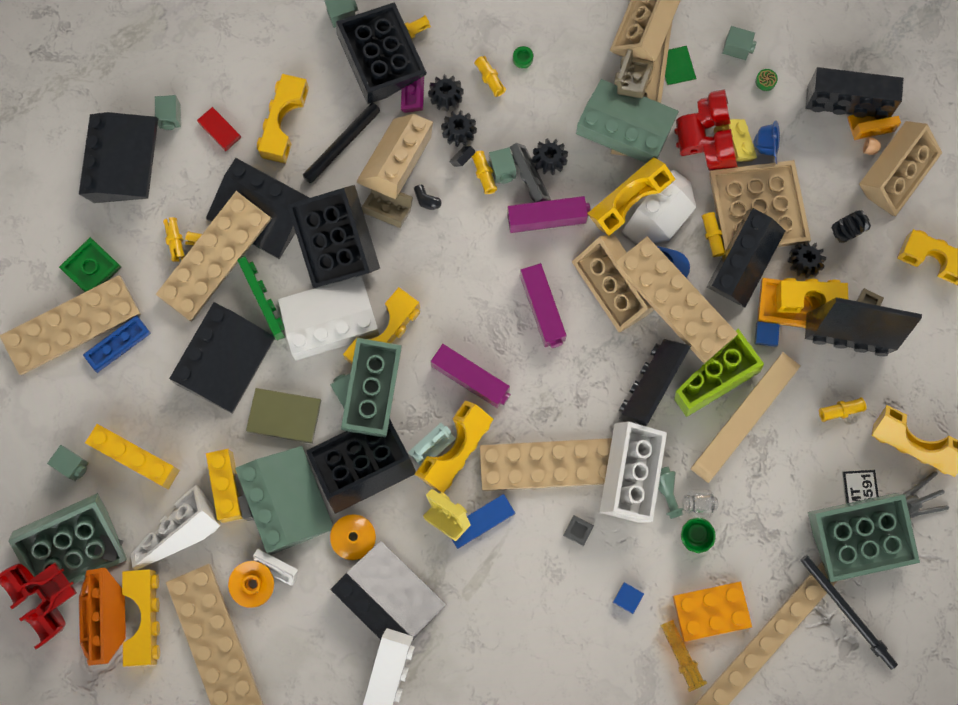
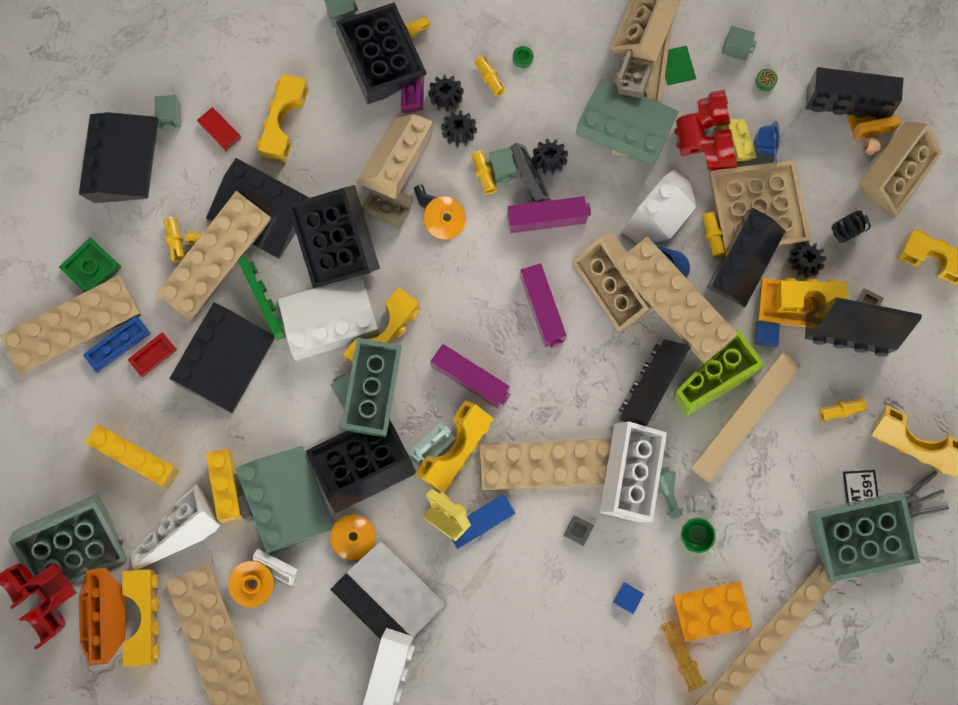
sand green brick [47,445,89,481] -> none
olive tile [246,388,321,444] -> none
black axle [303,103,380,183] -> none
black tile [449,146,475,167] -> none
yellow arch [587,157,676,236] -> none
black bar [800,555,898,670] -> none
none -> red tile [127,332,177,378]
none -> light orange dish [423,197,466,240]

